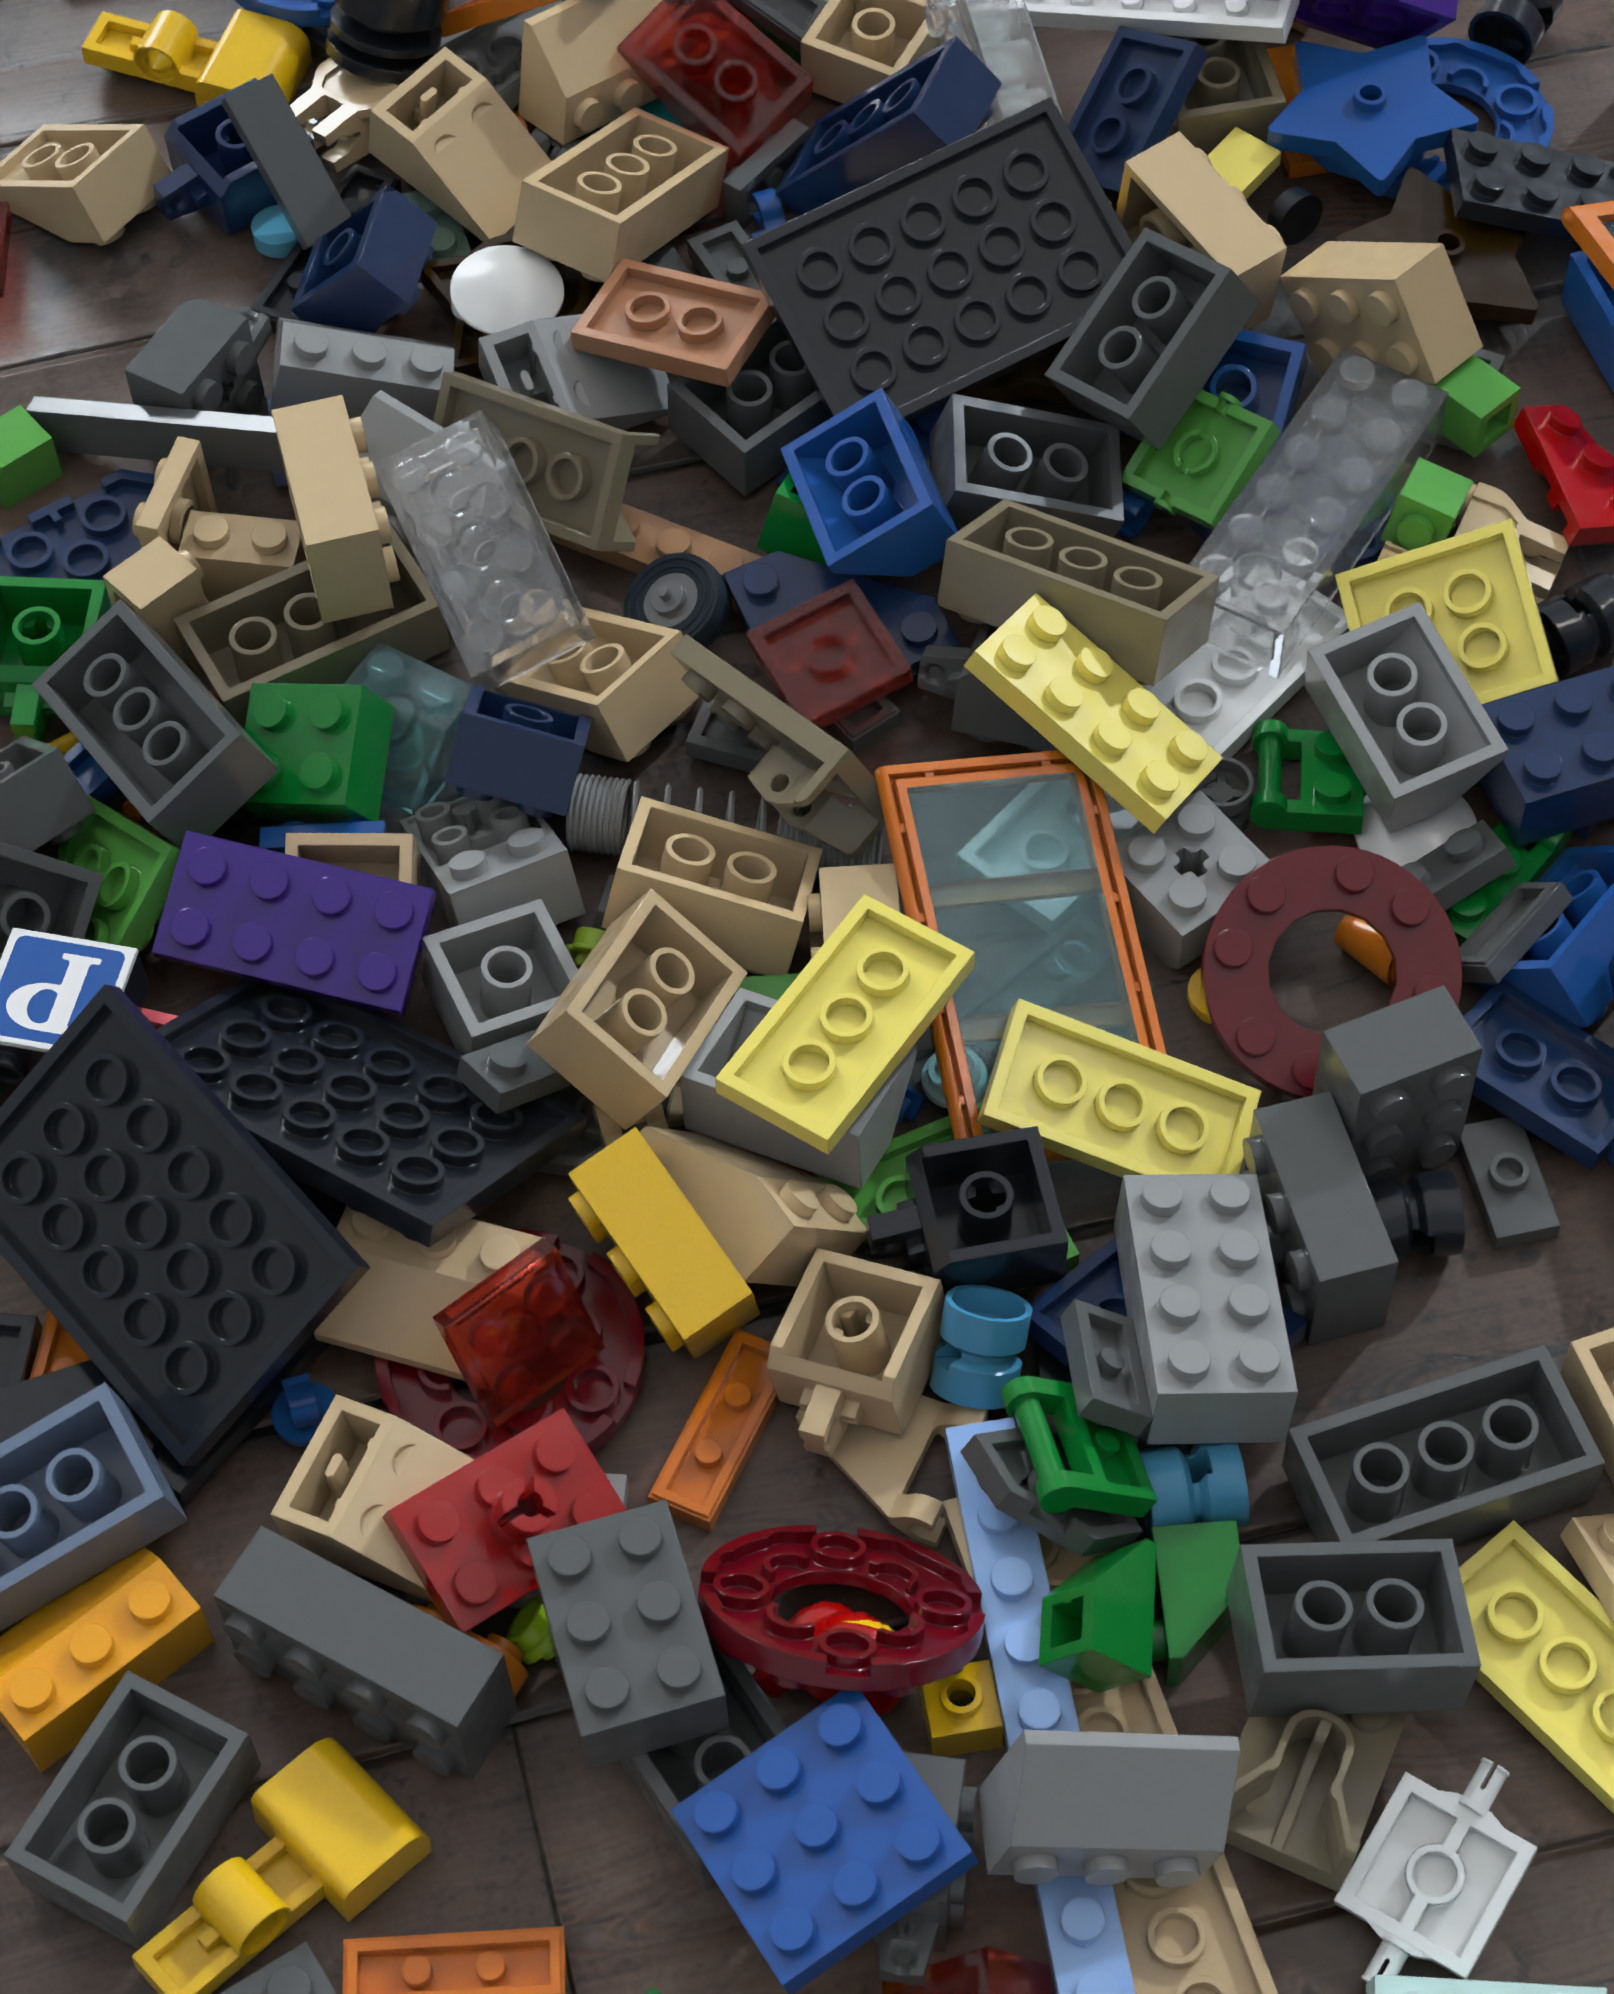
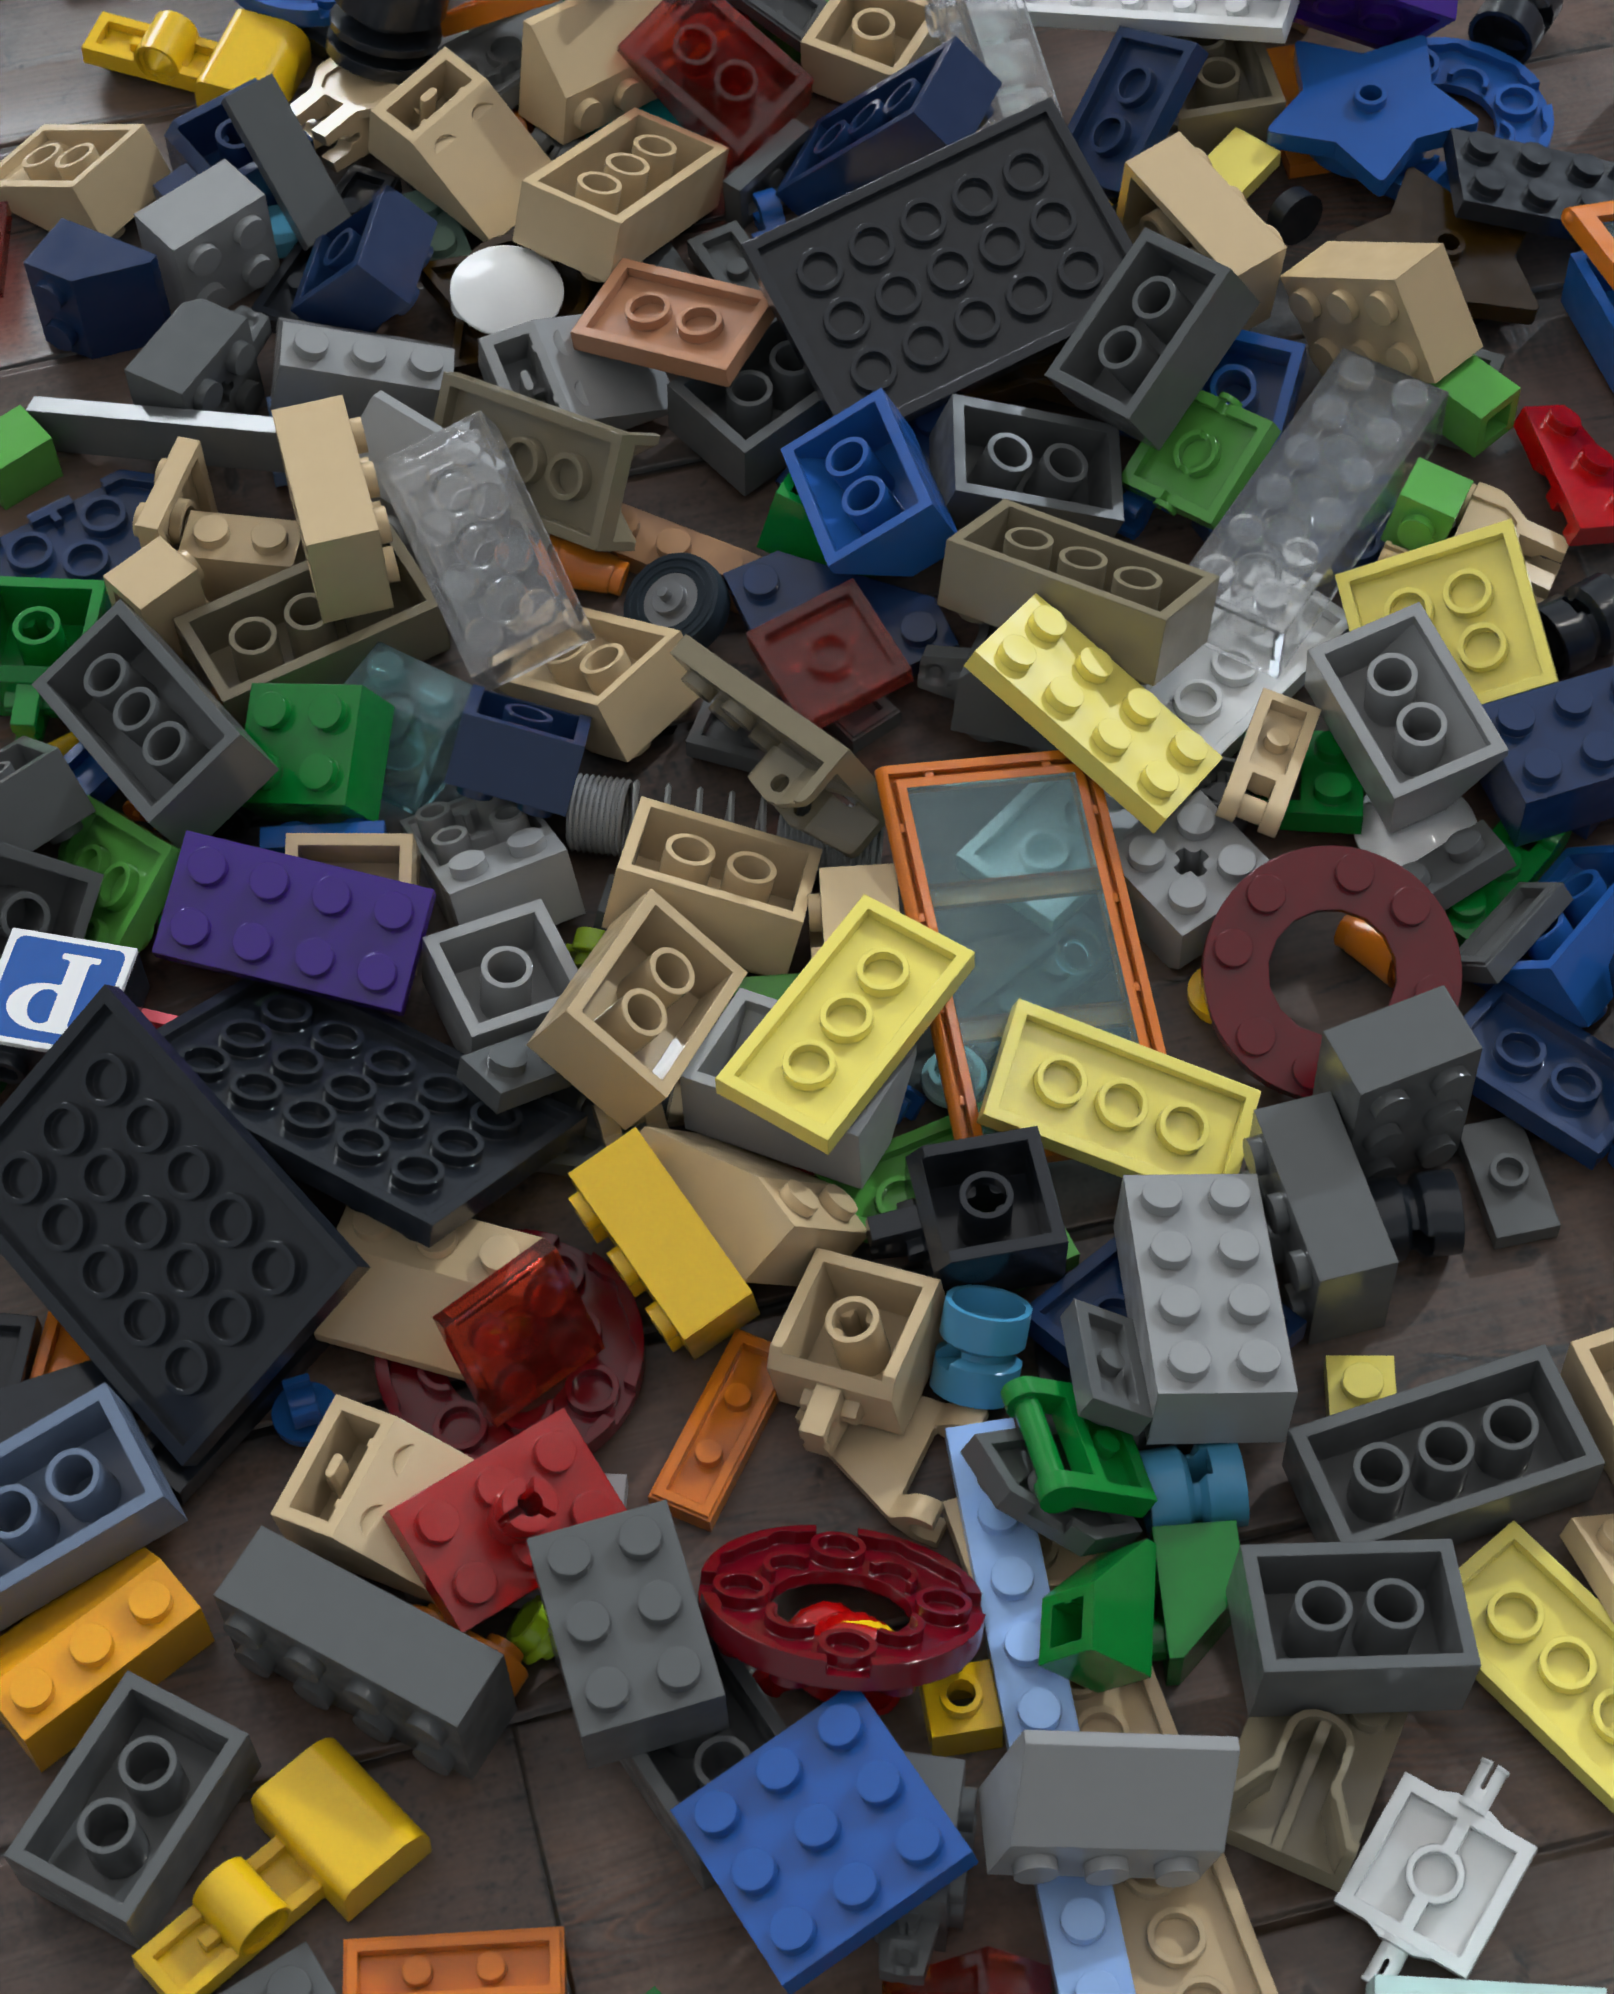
none -> dark blue slope [23,218,171,360]
none -> light grey brick [134,159,280,312]
none -> orange cone [539,534,630,596]
none -> tan plate [1215,688,1322,838]
none -> light yellow plate [1323,1355,1397,1417]

